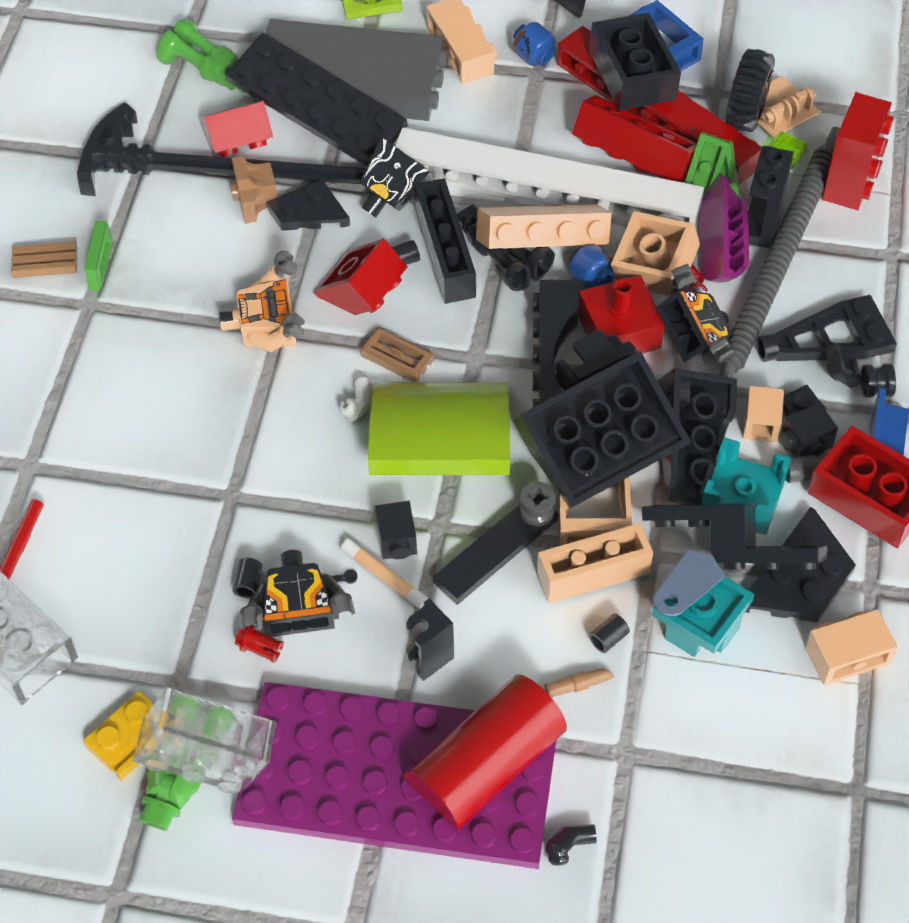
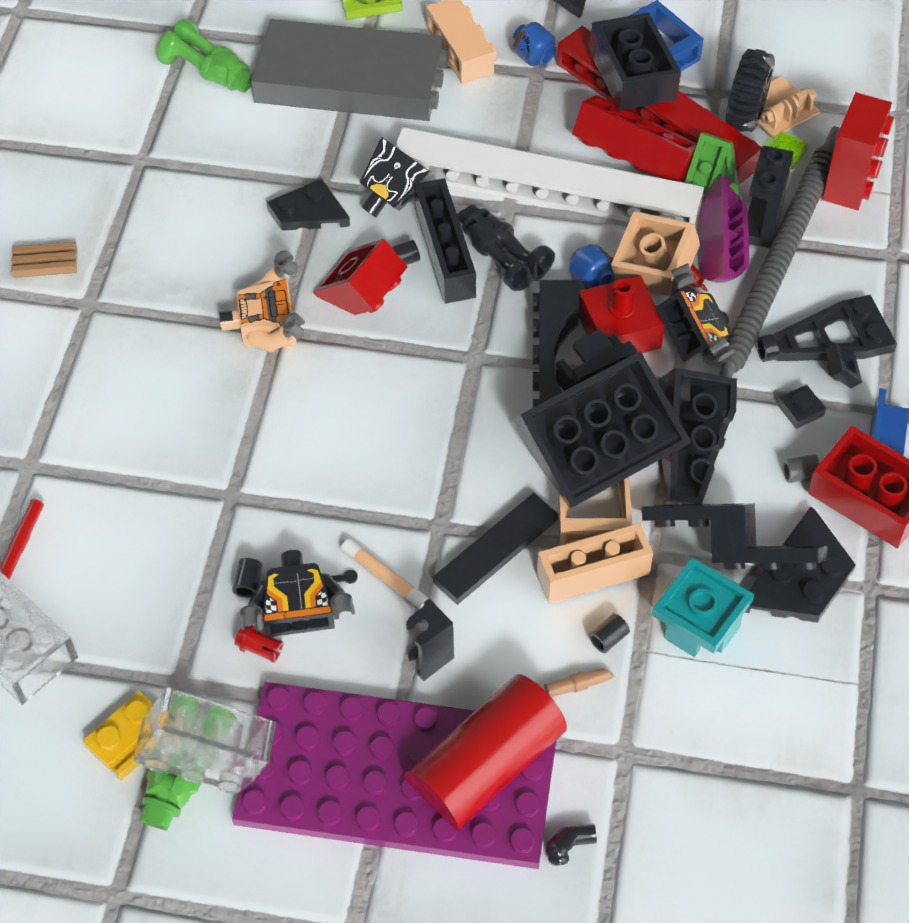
black piece [77,102,366,196] -> none
bright green tile [84,220,113,290] -> none
slope [199,101,273,157] -> none
black plate [225,32,408,167] -> none
medium nougat brick [230,156,277,224] -> none
white arm [339,377,372,421] -> none
medium nougat tile [360,327,434,382] -> none
lime slope [368,382,510,475] -> none
black brick [375,500,417,560] -> none
light nougat brick [476,204,611,249] -> none
dark grey wheel [520,482,555,526] -> none
sand blue piece [653,549,726,616] -> none
teal panel [701,437,791,535] -> none
light nougat brick [743,386,784,442] -> none
black brick [780,403,838,458] -> none
light nougat brick [805,609,898,685] -> none
black wheel [861,363,896,398] -> none

